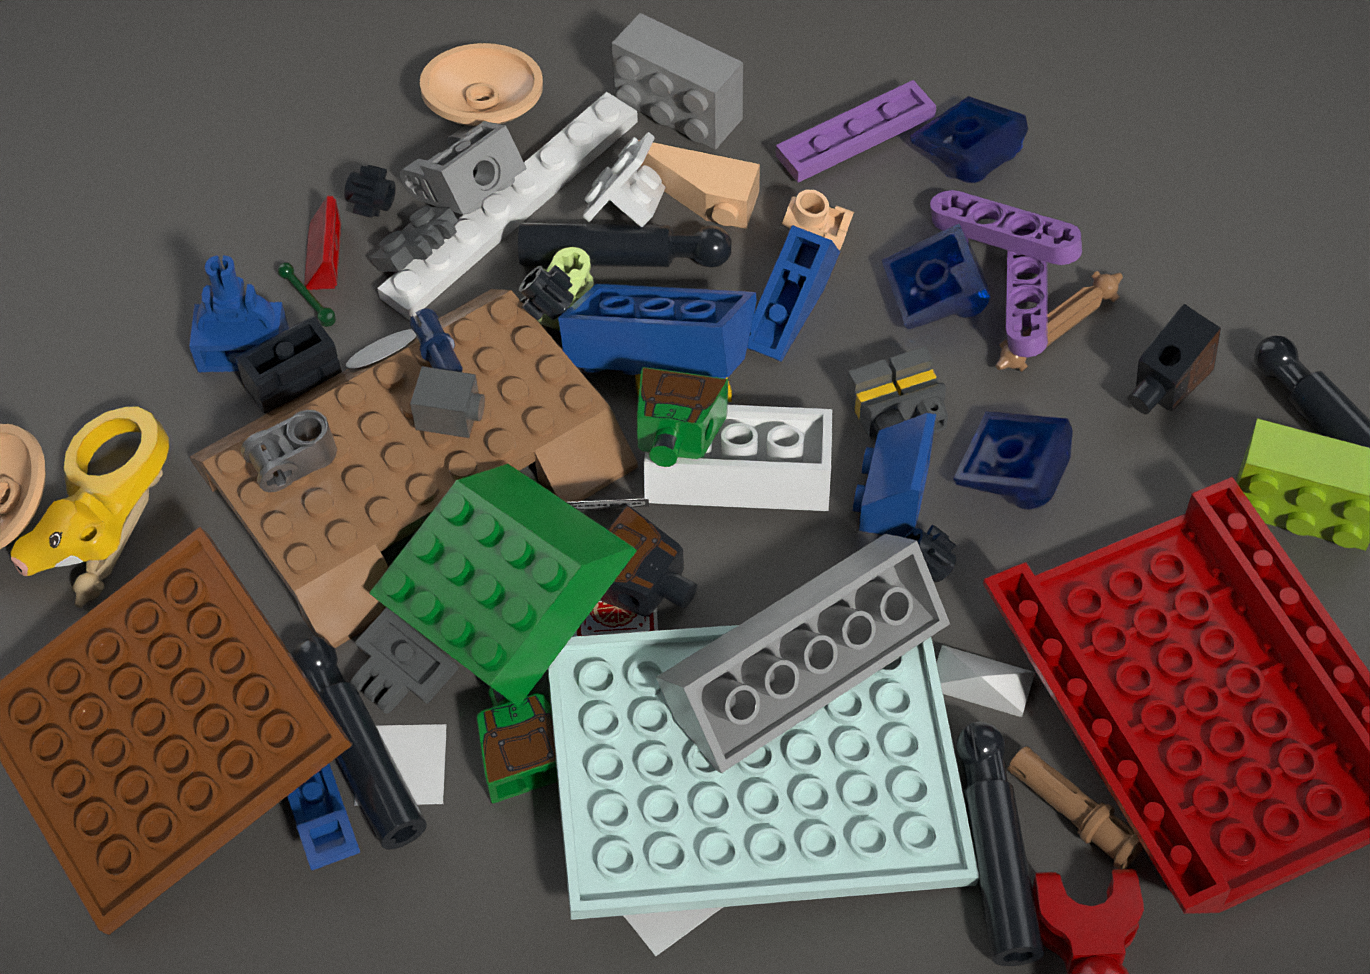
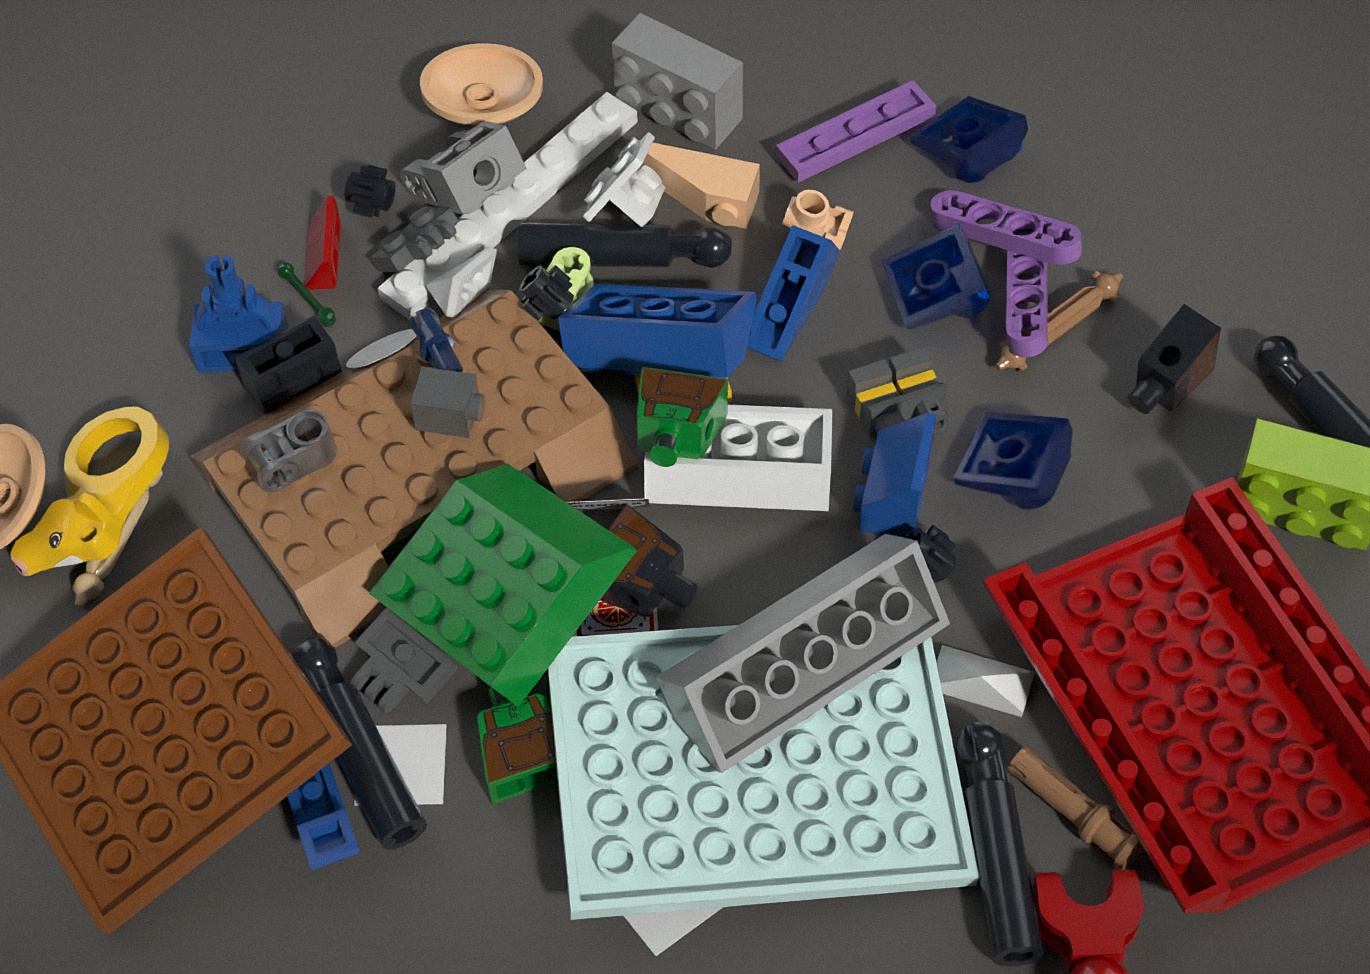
none -> white slope [426,247,497,319]

